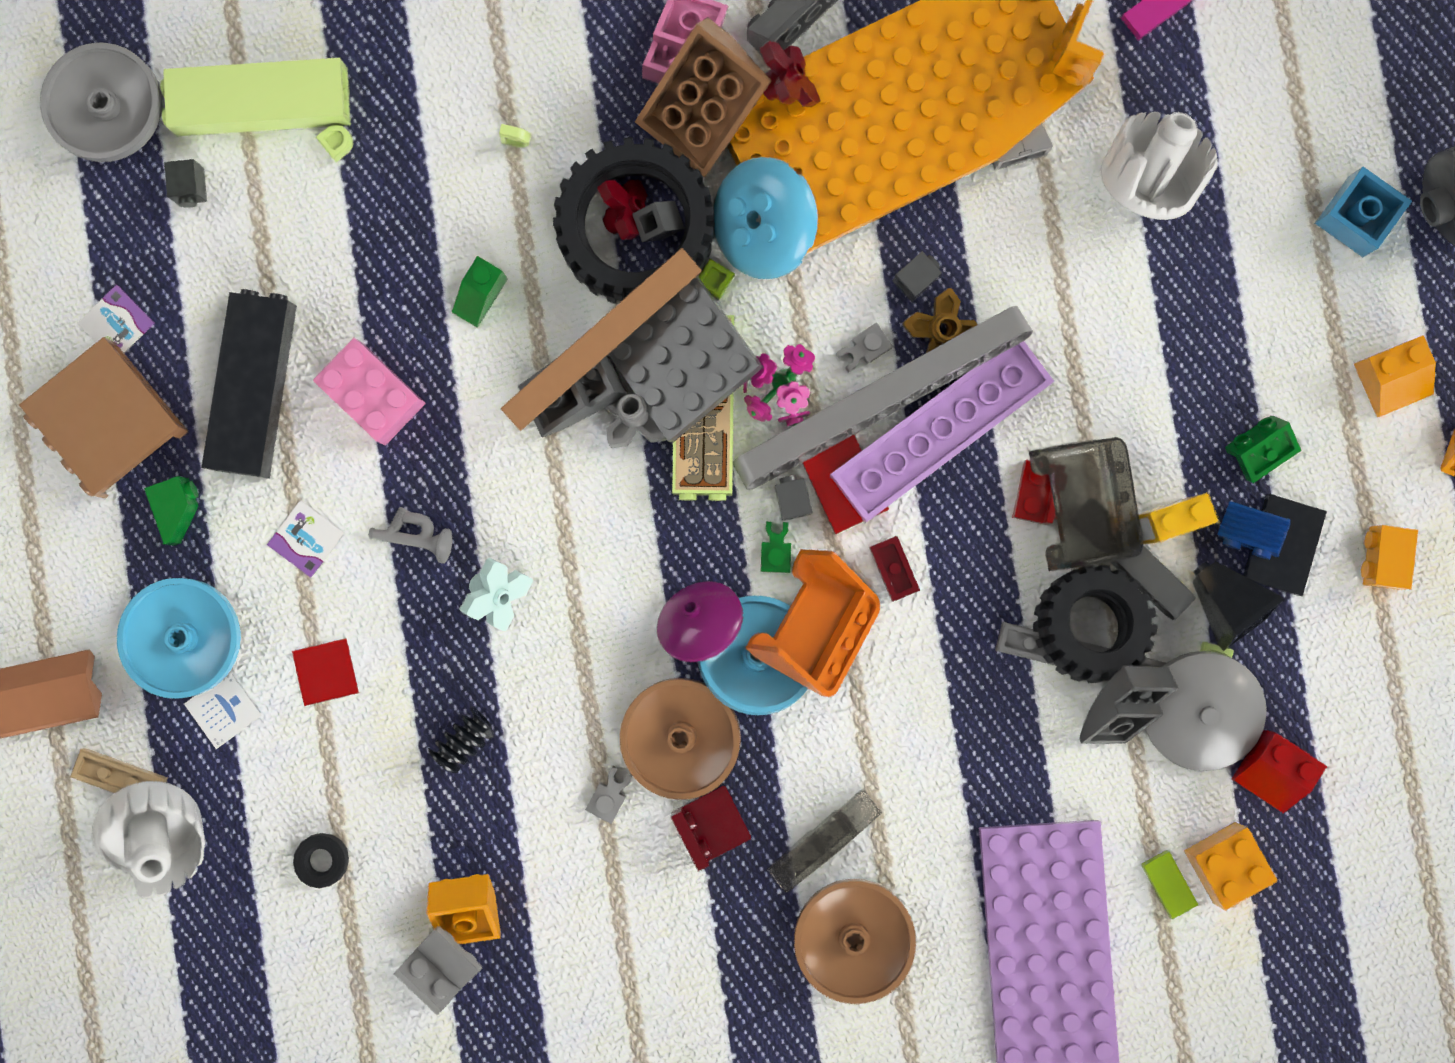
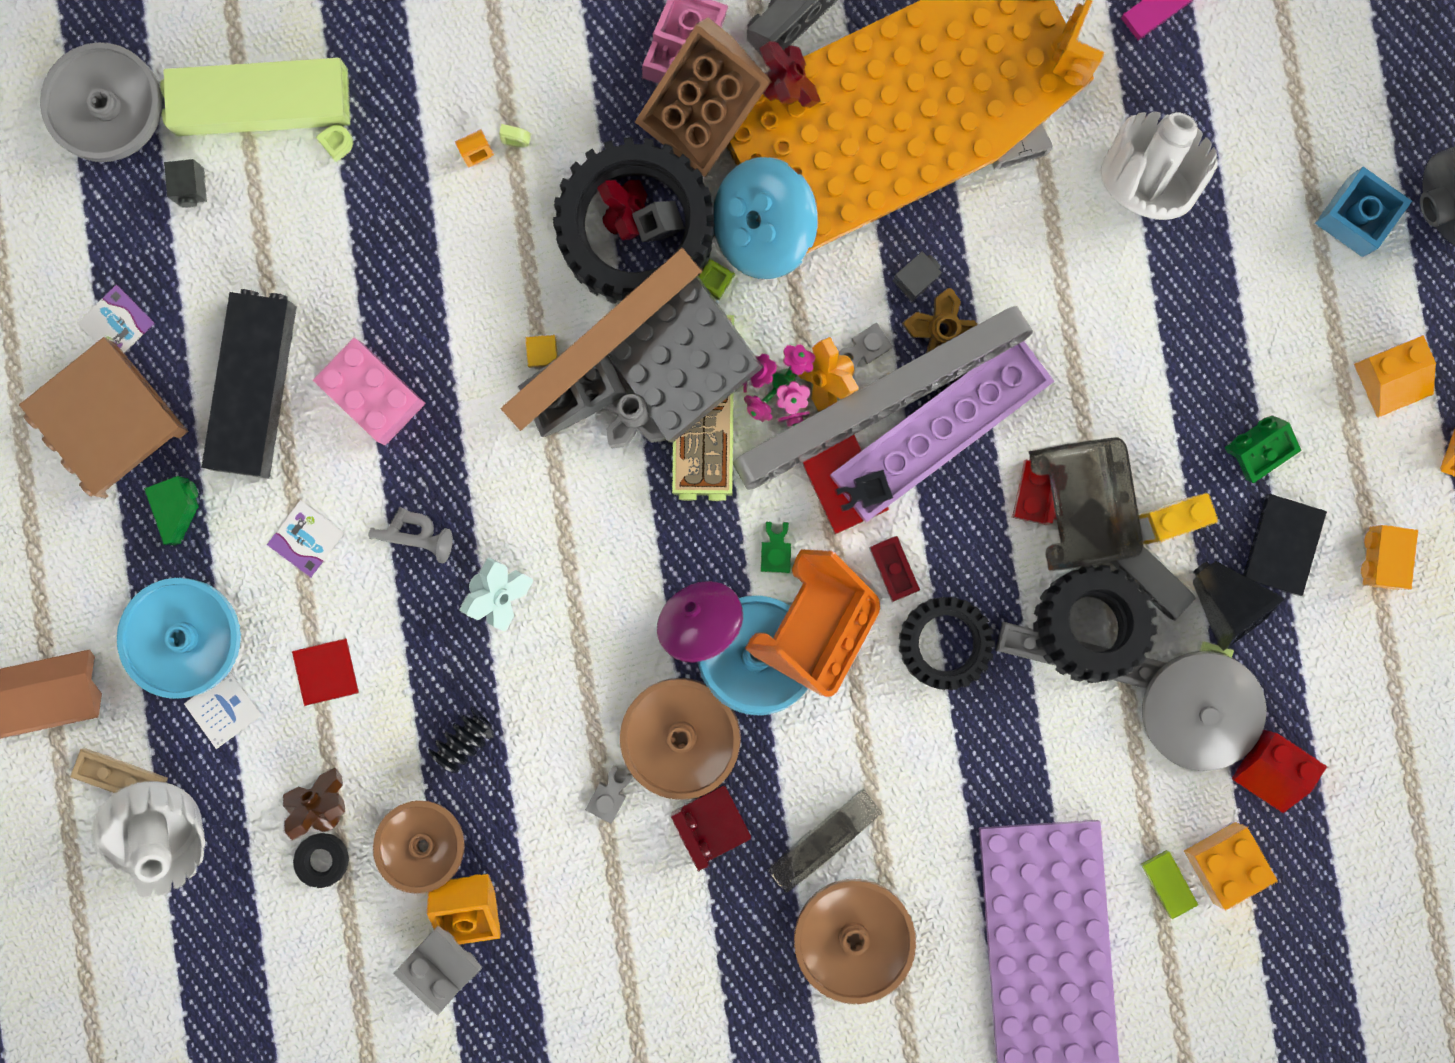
green slope [452,256,508,328] -> none
dark grey brick [774,475,813,521] -> none
dark grey slope [1079,666,1178,744] -> none
blue brick [1217,501,1291,560] -> none
none -> reddish brown plant [283,768,345,840]
none -> medium nougat dish [373,800,465,893]
none -> light orange brick [455,129,494,167]
none -> yellow tile [526,335,558,368]
none -> light orange plant [798,337,858,412]
none -> black plate [835,470,893,512]
none -> black tyre [899,597,995,690]

